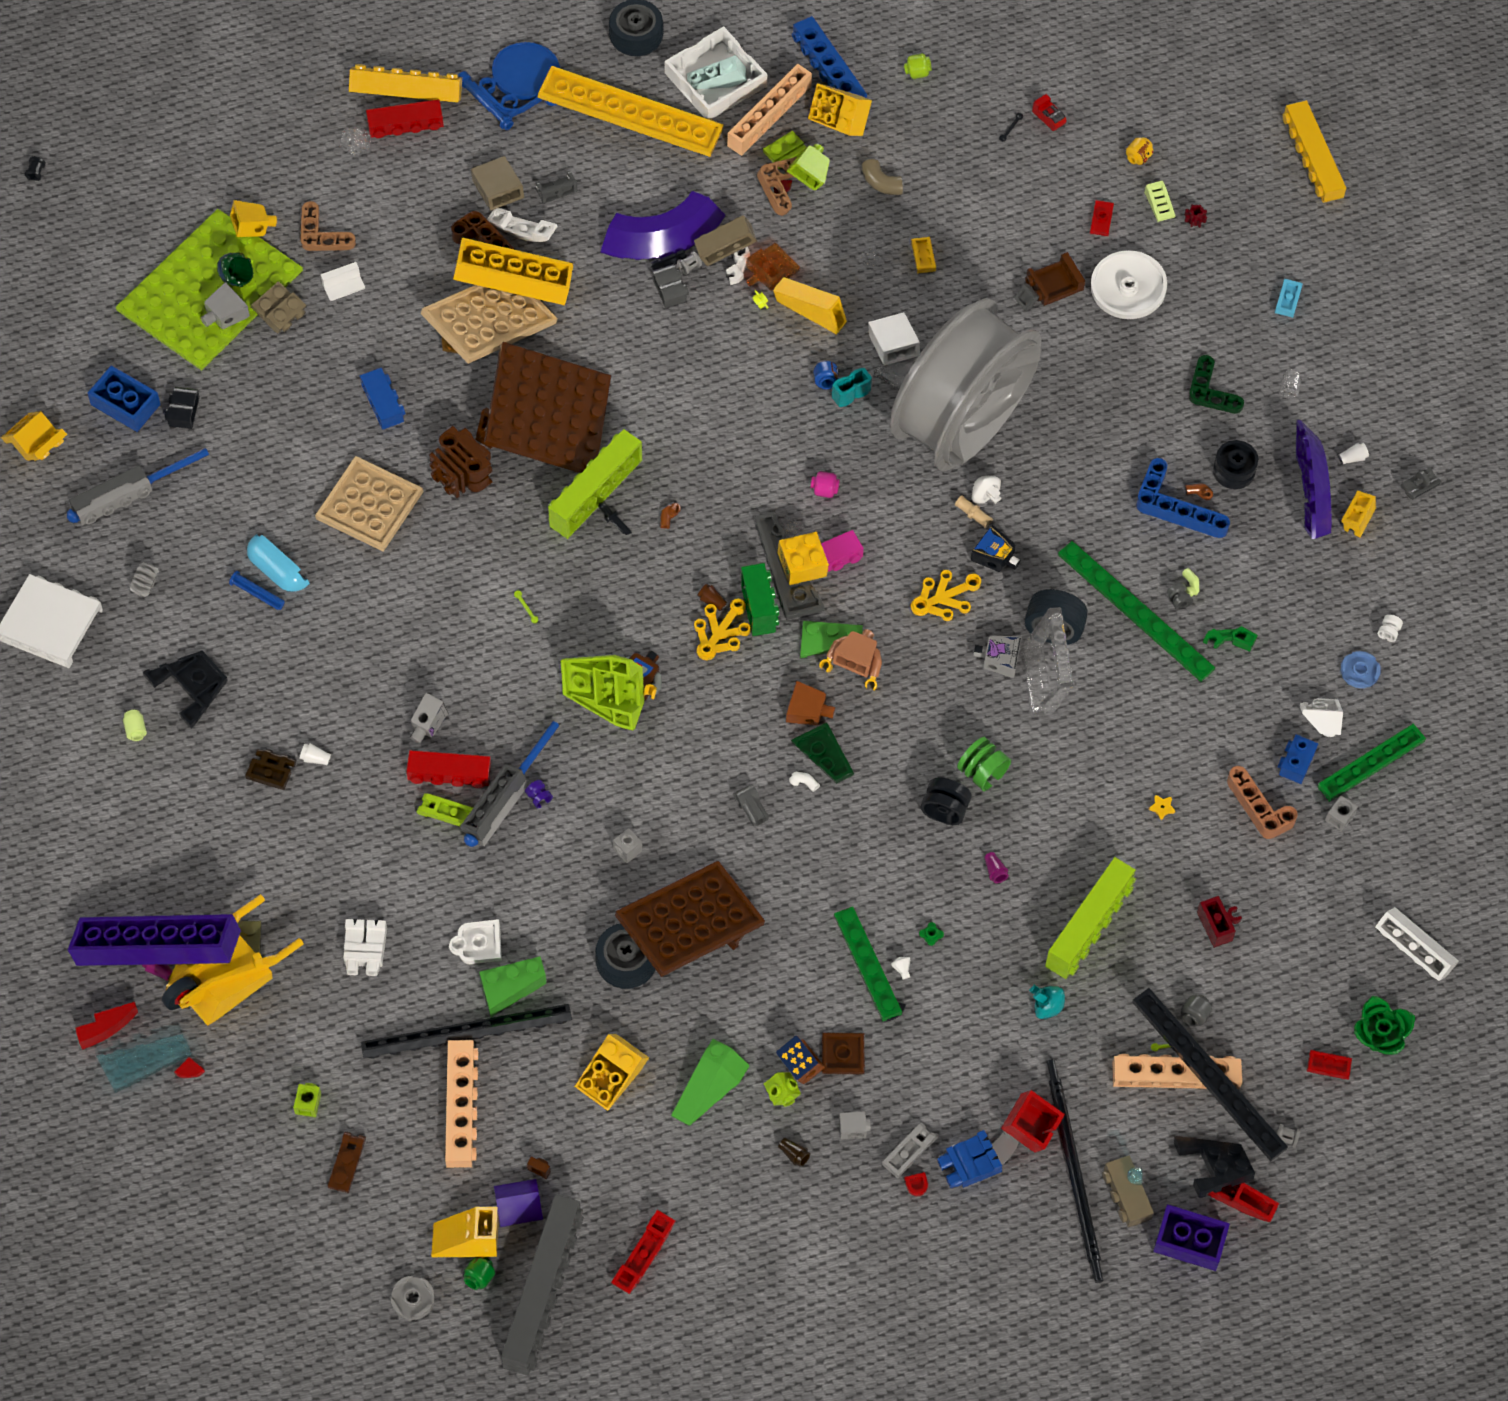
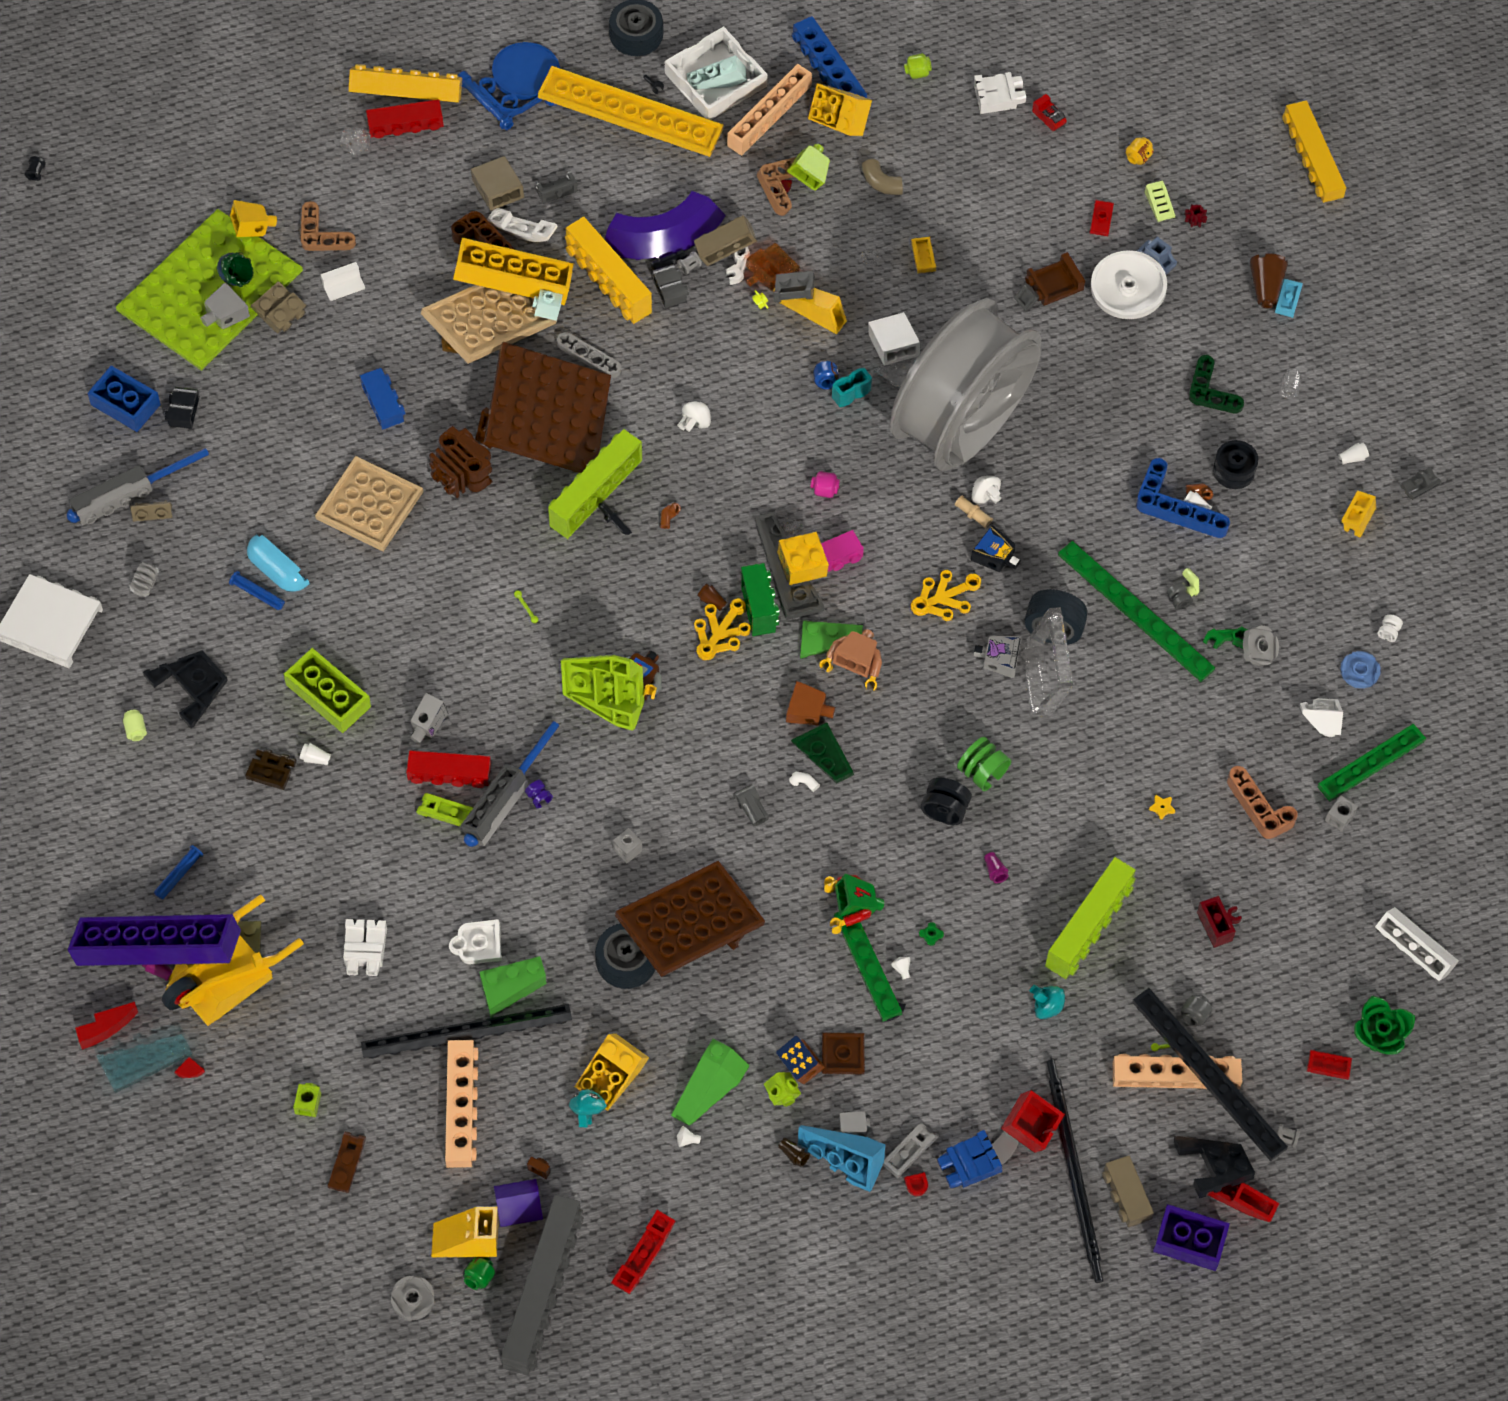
yellow bracket [0,411,67,461] -> none
lime plate [763,130,806,169] -> none
black hinge [999,113,1023,142] -> none
clear light blue hinge [1127,1167,1143,1185] -> none
blue brick [1278,735,1318,784] -> none
dark purple brick [1296,420,1332,539] -> none
none -> dark tan hinge [130,500,172,522]
none -> blue axle [154,845,204,899]
none -> lime brick [284,648,371,733]
none -> light aqua brick [532,289,563,321]
none -> light grey beam [557,332,621,378]
none -> yellow brick [565,217,652,324]
none -> teal piece [569,1089,607,1128]
none -> black hand [643,75,664,94]
none -> white piece [677,401,711,432]
none -> white rock [677,1126,701,1147]
none -> dark grey plate [773,271,815,303]
none -> dark azure wedge [798,1125,885,1192]
none -> green torso [824,874,884,934]
none -> white hips [974,72,1026,114]
none -> sand blue brick [1137,236,1177,275]
none -> white cone [1184,490,1212,510]
none -> light grey plate [1243,625,1279,666]
none -> reddish brown cone [1250,253,1288,309]

